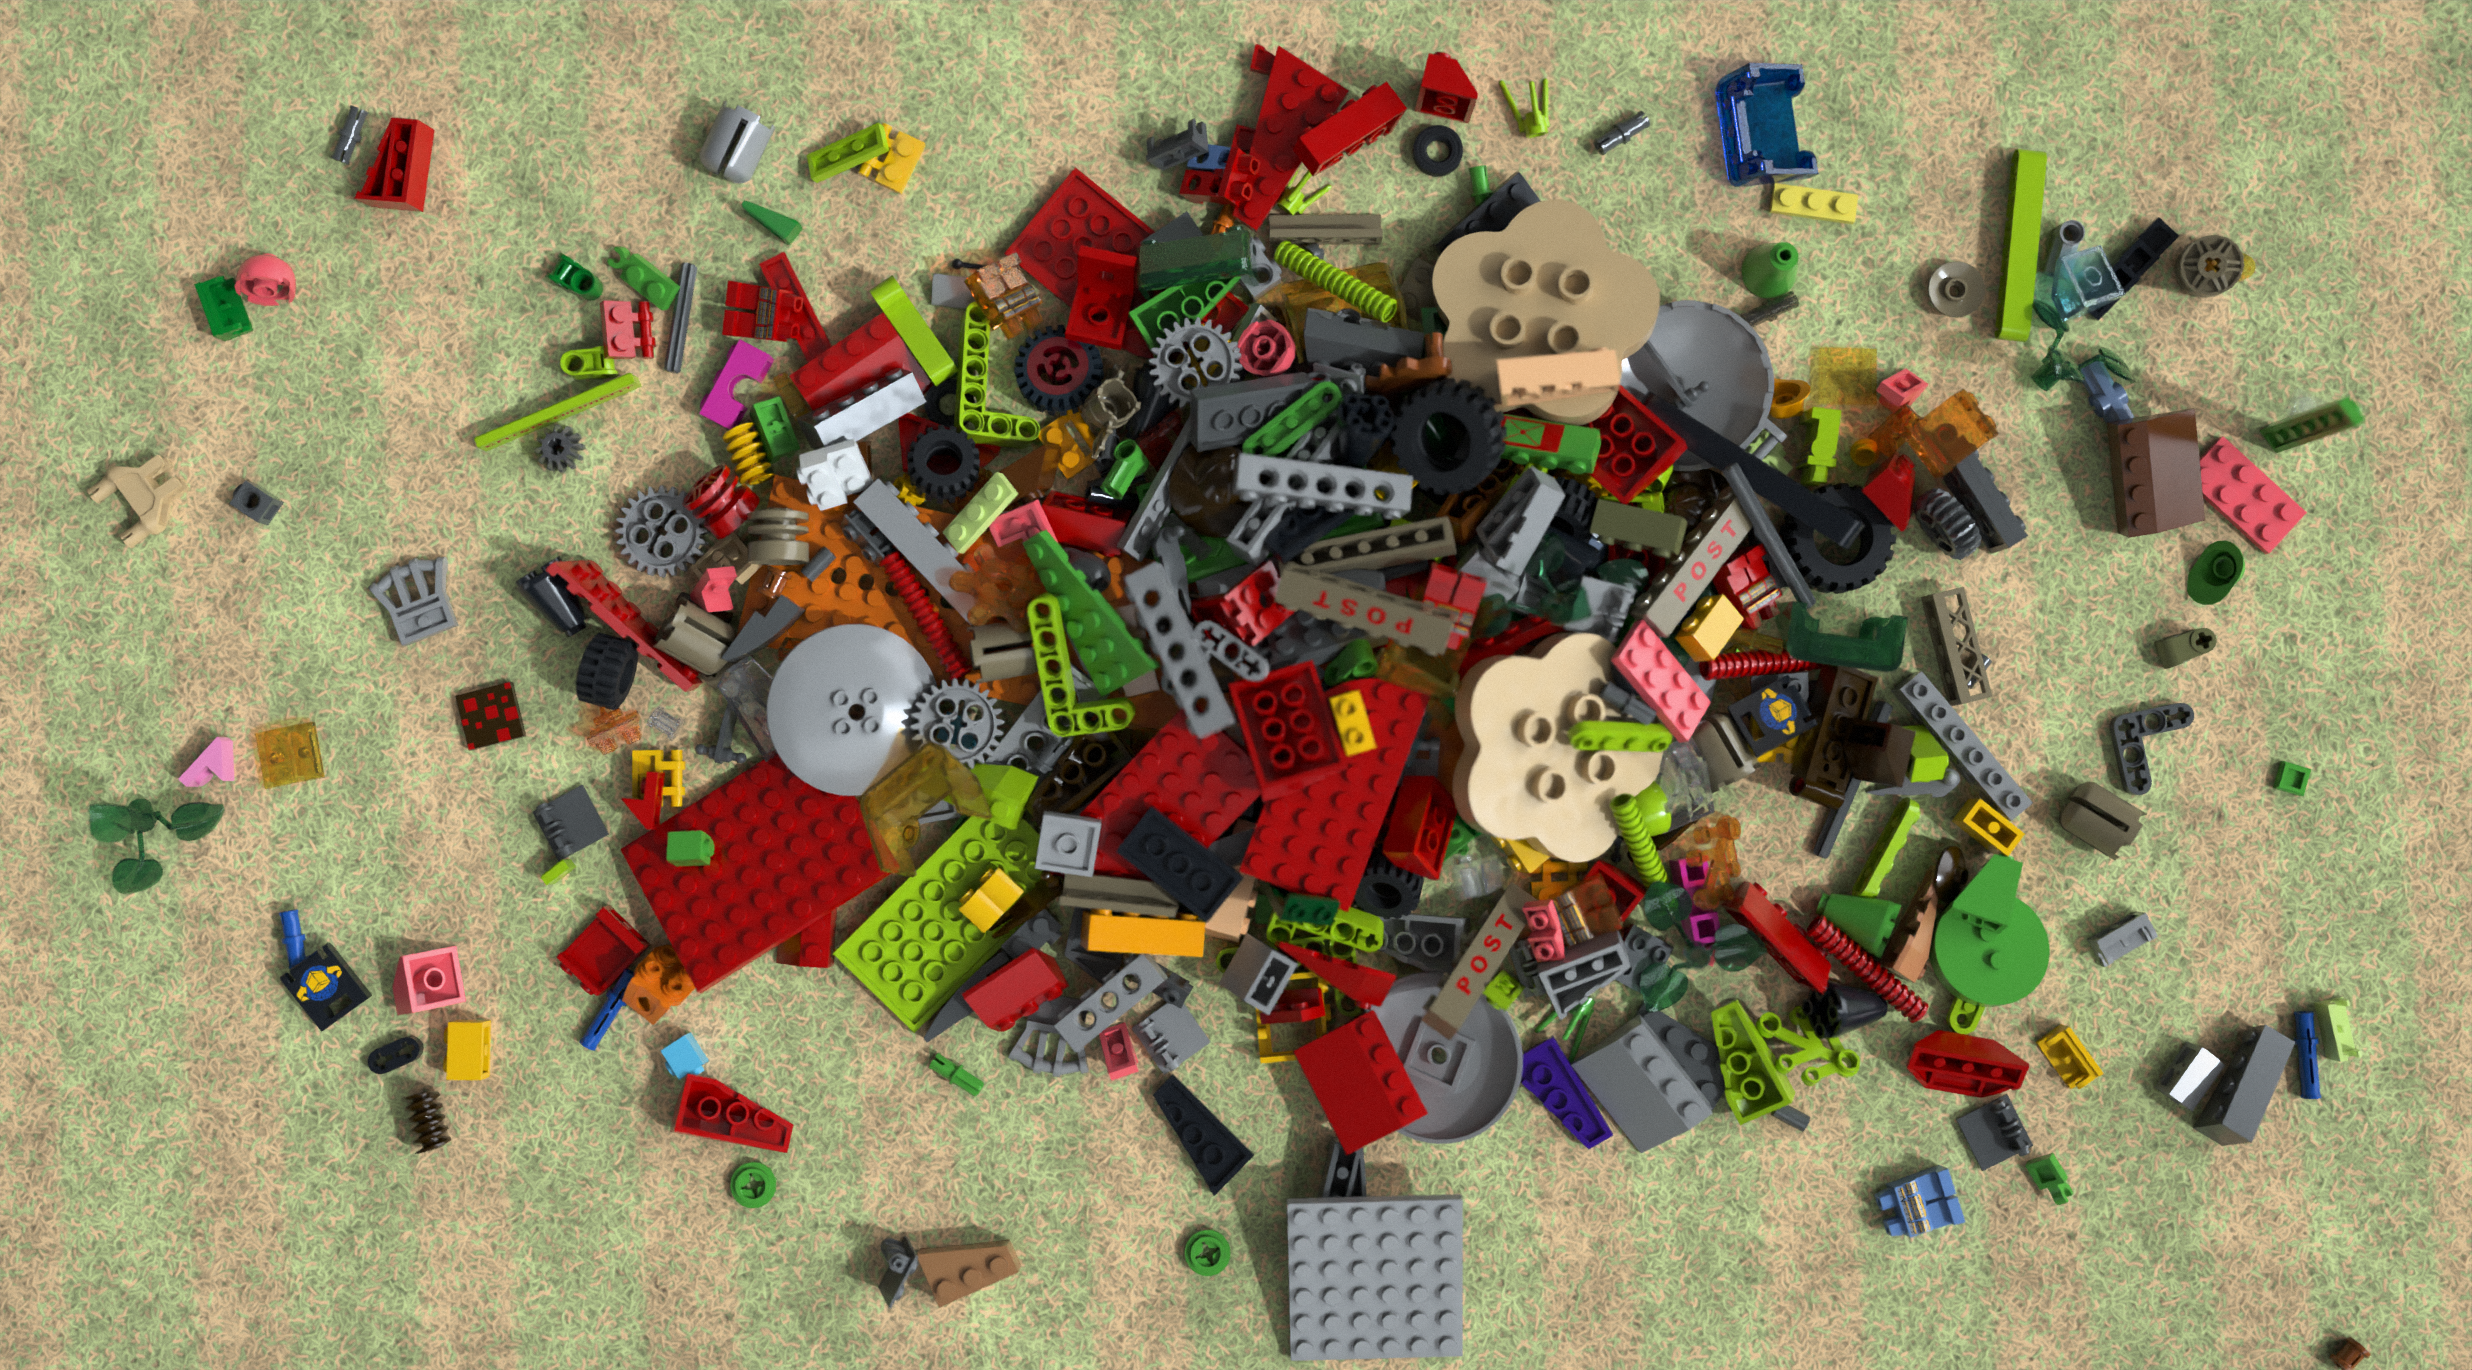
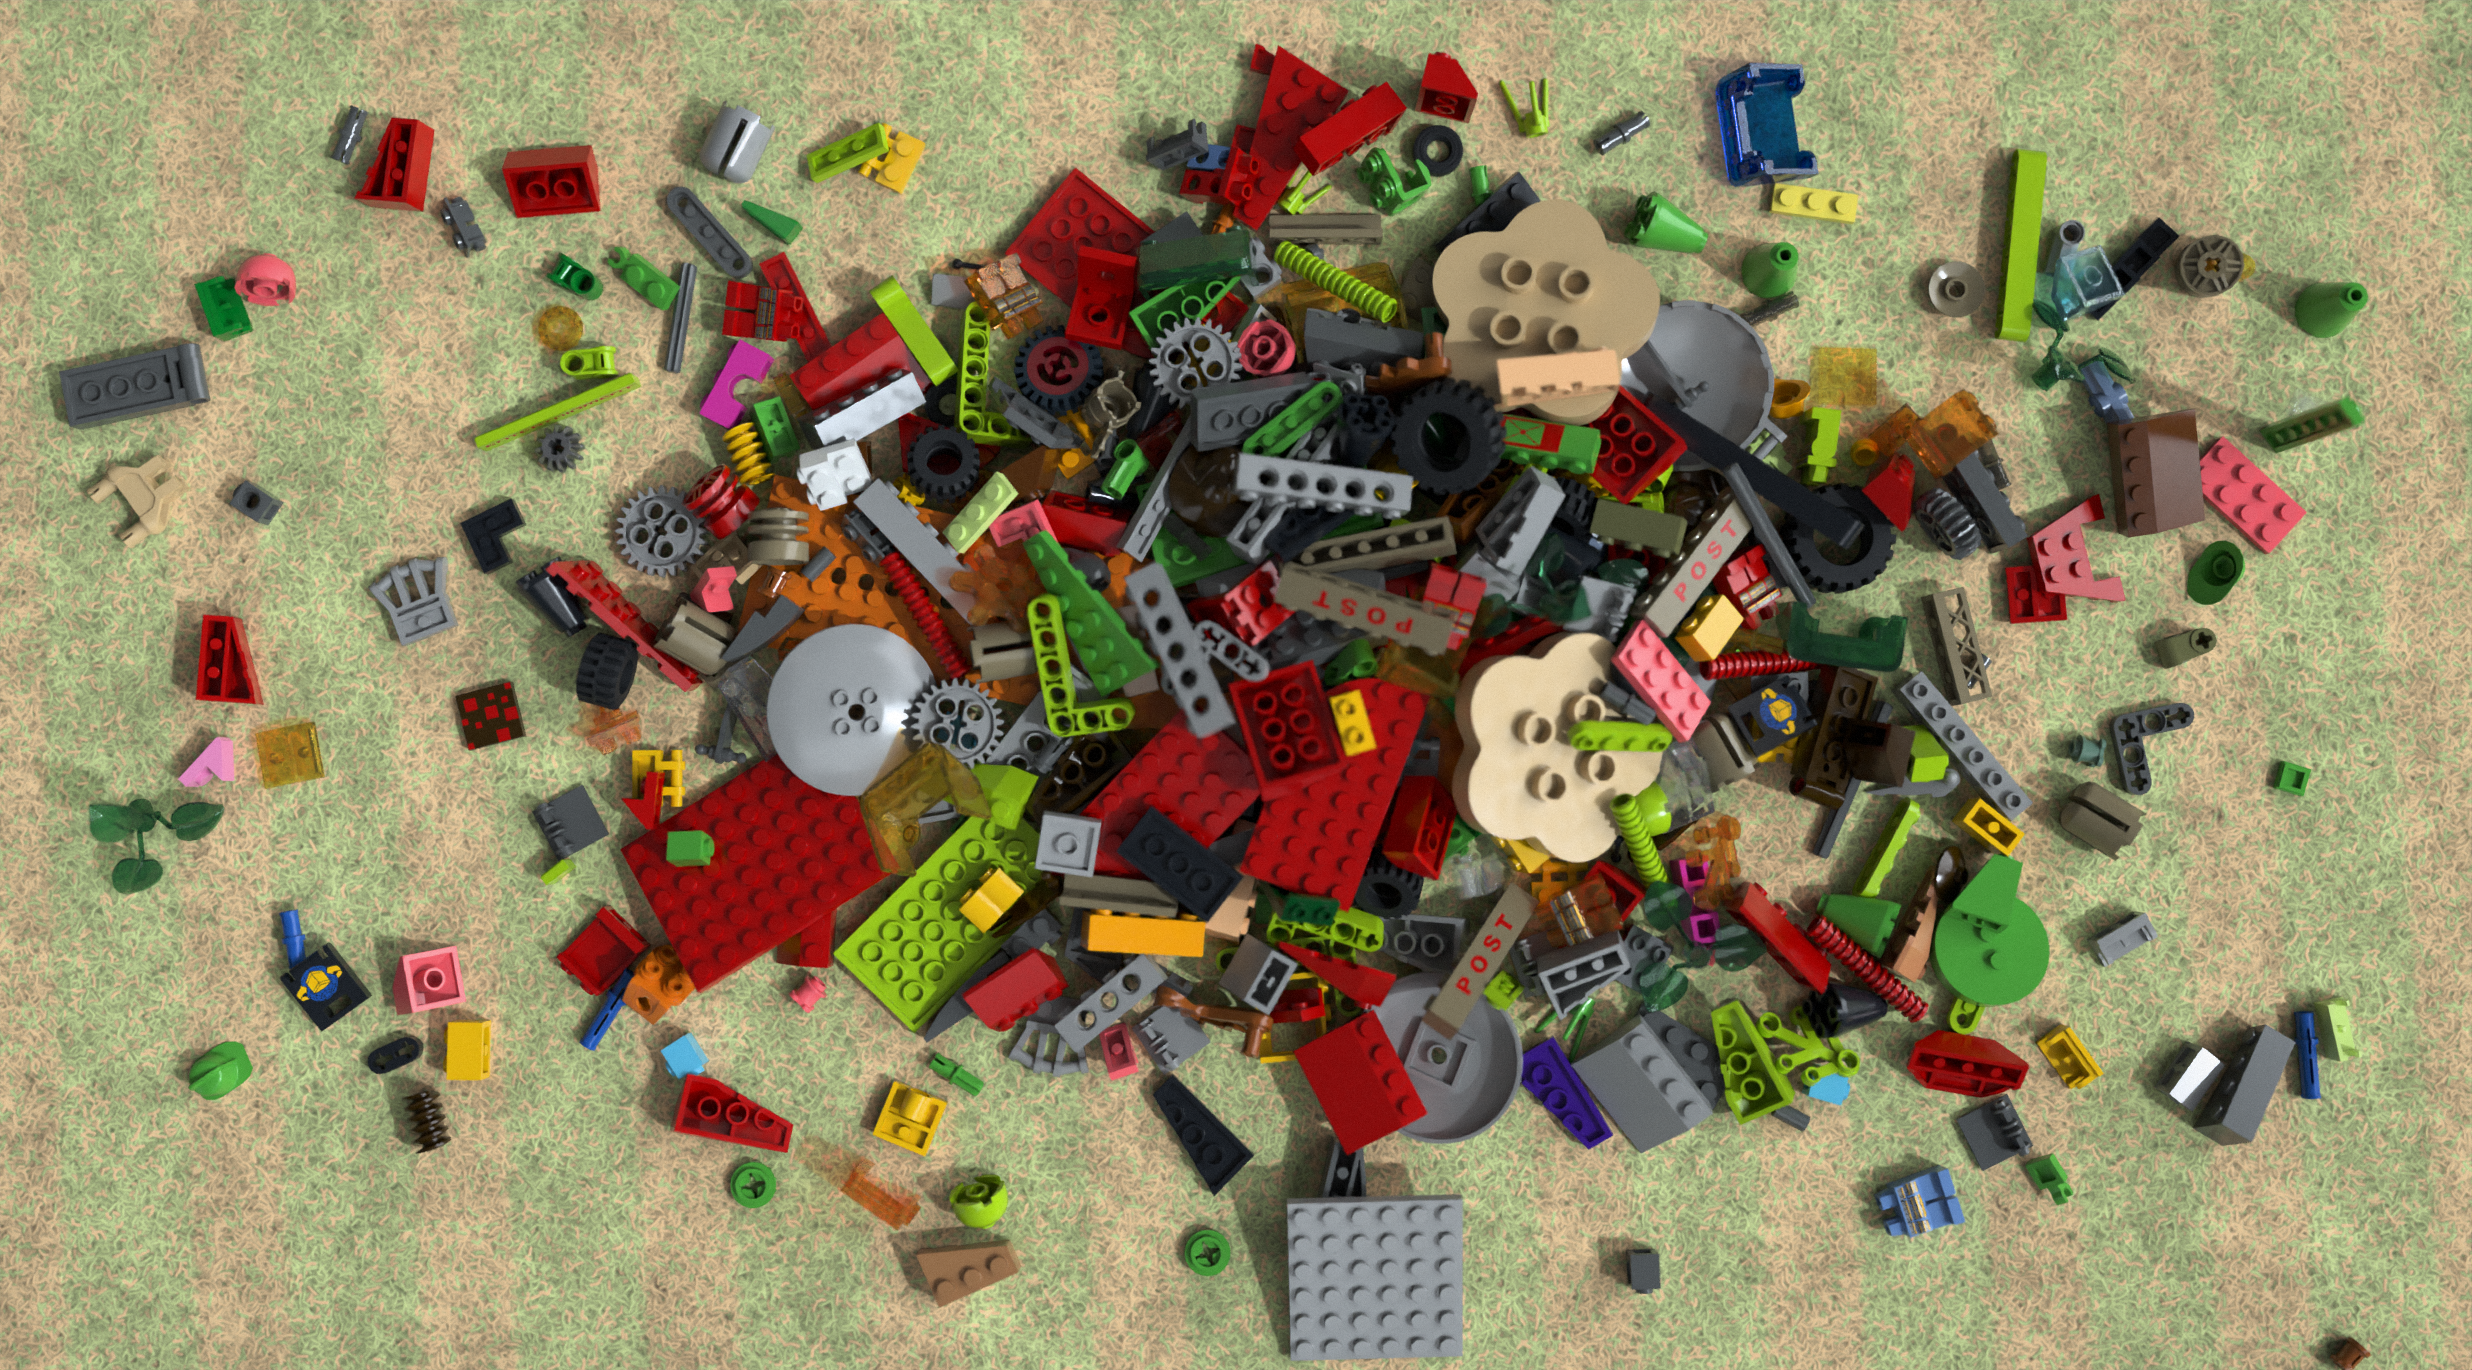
plate [600,300,656,359] -> none
clear bush [646,705,685,741] -> none
dark grey hinge [878,1236,918,1309] -> none
dark grey piece [1150,526,1191,617] -> none
coral slope [1522,899,1565,963] -> none
coral slope [1876,368,1928,417] -> none
none -> dark grey hinge [59,343,210,430]
none -> bright green piece [188,1041,253,1100]
none -> red wedge [196,614,264,705]
none -> dark grey hinge [440,197,486,258]
none -> black plate [460,499,526,575]
none -> red slope [502,145,601,218]
none -> clear yellow gear [538,306,584,351]
none -> dark grey plate [667,187,753,279]
none -> coral brick [789,976,827,1013]
none -> clear orange panel [840,1158,921,1230]
none -> yellow plate [872,1080,948,1156]
none -> lime cylinder [949,1174,1009,1229]
none -> dark grey wing [988,376,1085,449]
none -> dark orange animal [1152,985,1274,1058]
none -> bright green piece [1357,147,1431,217]
none -> bright green cone [1624,192,1708,254]
none -> dark grey brick [1626,1249,1661,1294]
none -> medium azure brick [1802,1065,1850,1106]
none -> clear smoke axle [1974,435,2012,490]
none -> red slope [2005,565,2067,624]
none -> wing [2026,494,2126,603]
none -> sand green brick [2068,735,2106,768]
none -> bright green cone [2295,282,2368,338]

